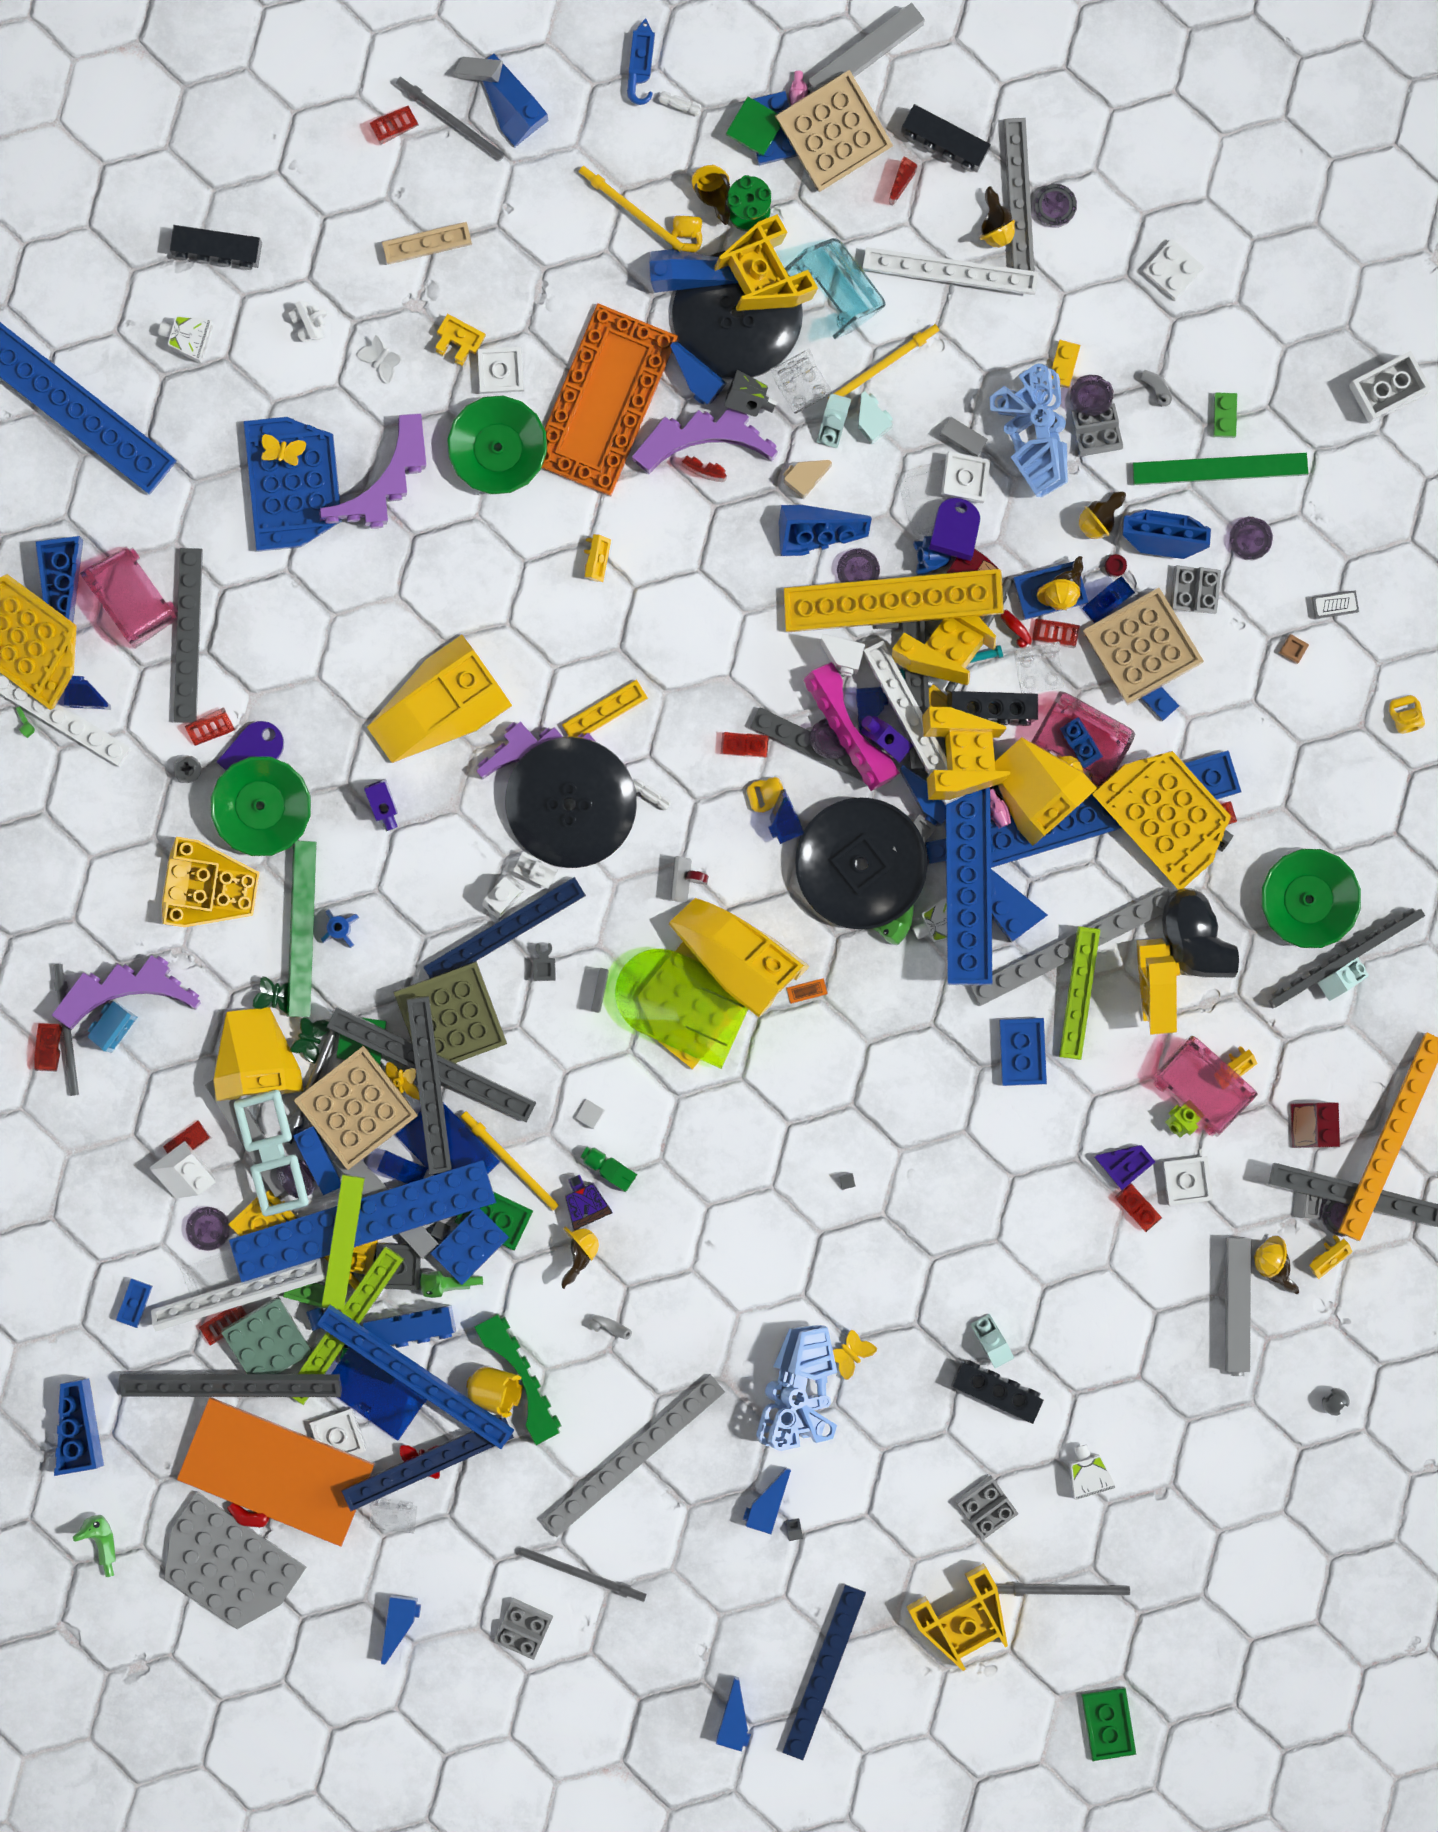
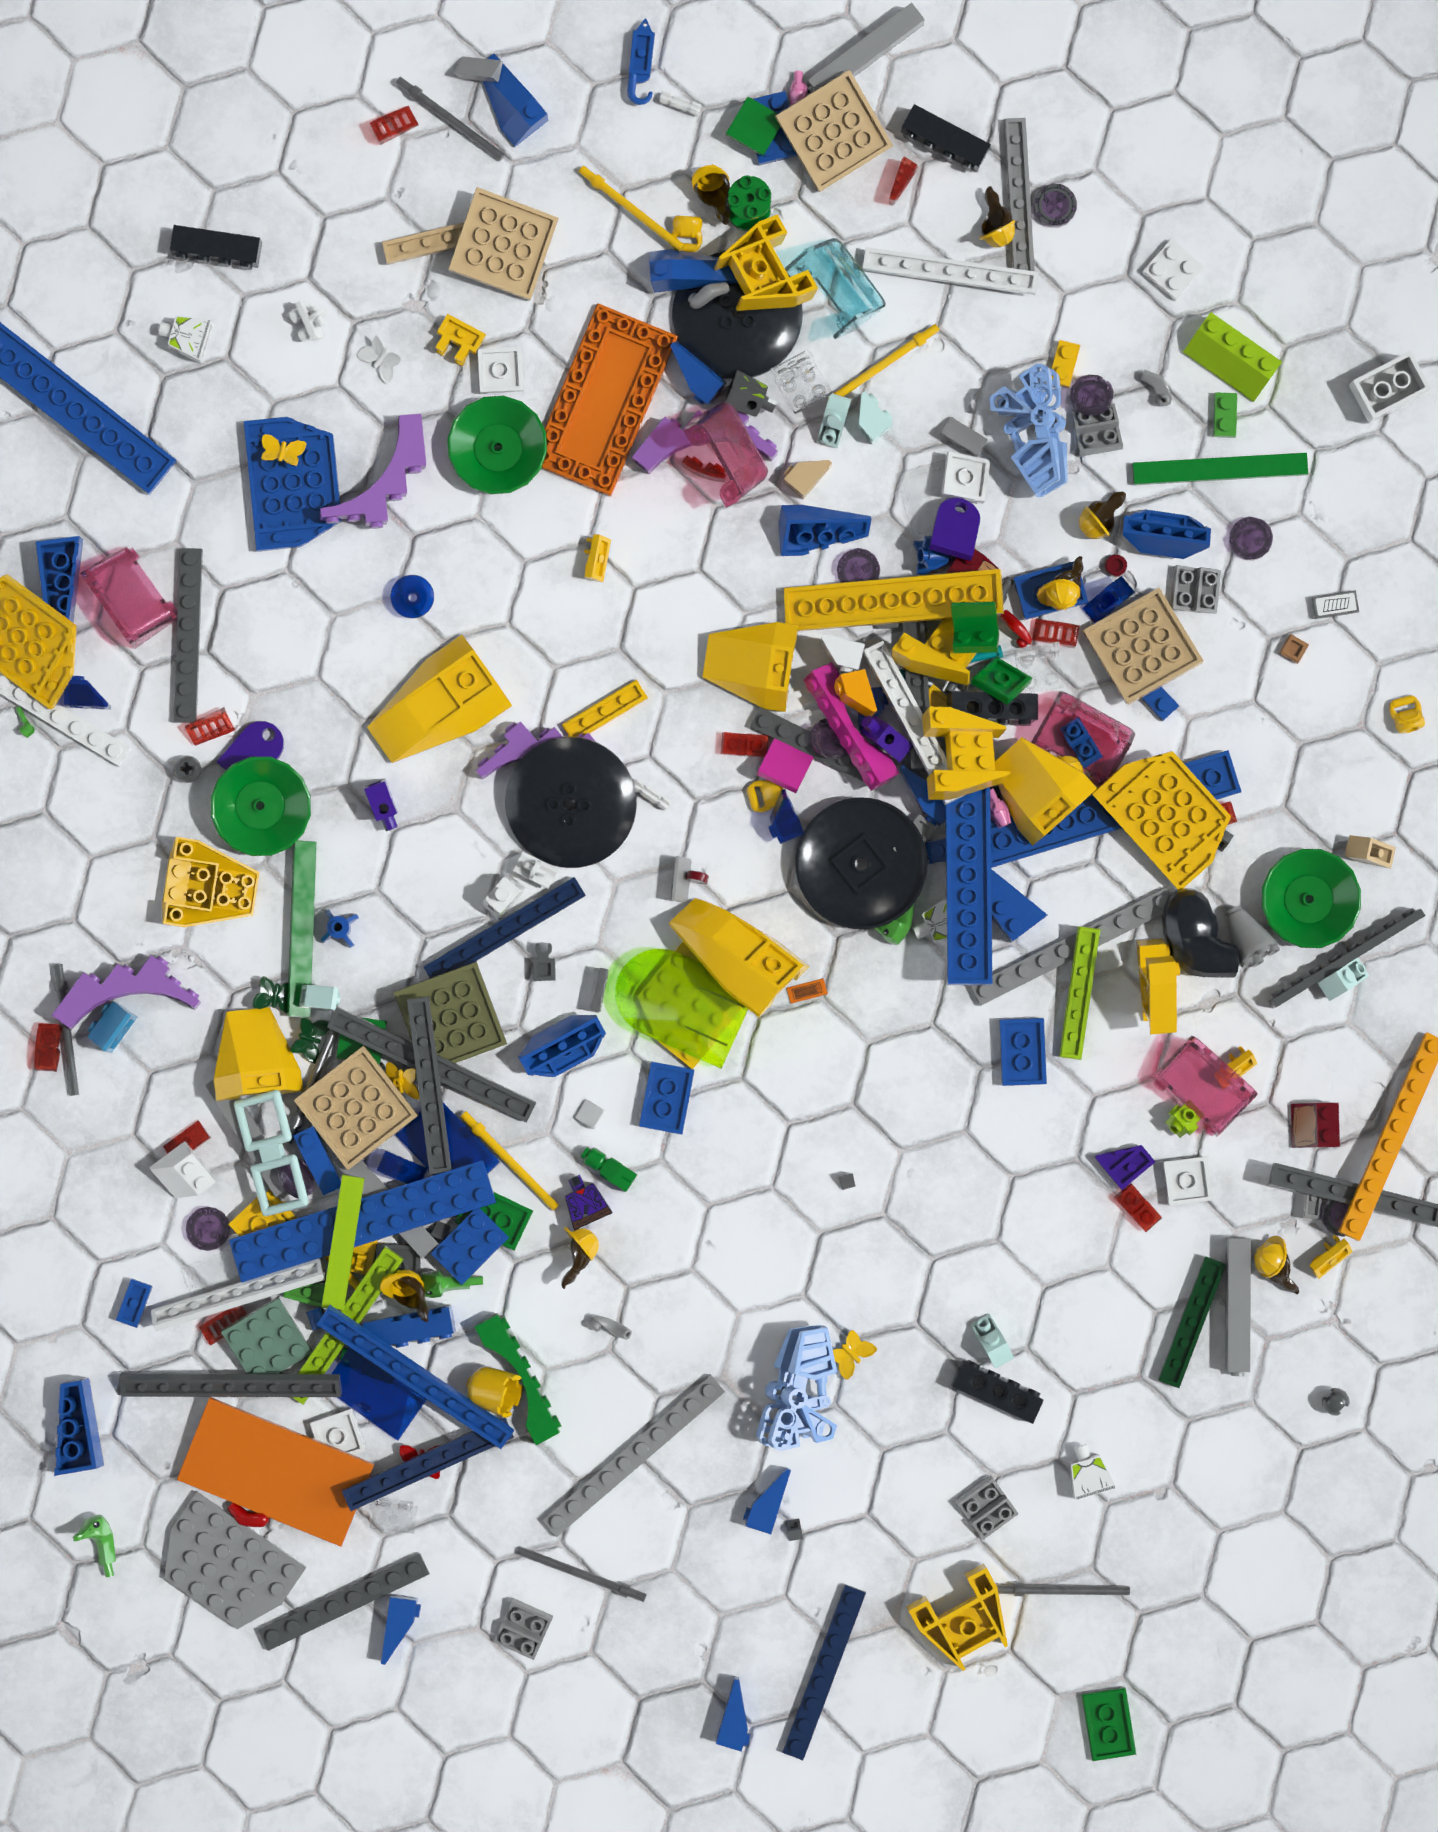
none -> dark grey plate [259,1553,430,1651]
none -> light aqua slope [299,985,340,1011]
none -> piece [380,1269,429,1322]
none -> clear blue dish [390,575,434,619]
none -> tan plate [448,187,559,301]
none -> blue wedge [518,1015,606,1077]
none -> blue plate [639,1061,695,1135]
none -> clear pink windscreen [684,403,768,508]
none -> light grey arm [688,282,729,309]
none -> yellow wedge [702,622,799,712]
none -> dark pink tile [756,738,814,793]
none -> light orange slope [834,669,877,717]
none -> green bracket [951,602,999,653]
none -> green tile [971,657,1032,705]
none -> dark green plate [1158,1256,1226,1388]
none -> lime slope [1183,312,1282,402]
none -> light grey cone [1225,906,1280,968]
none -> tan slope [1345,835,1396,869]

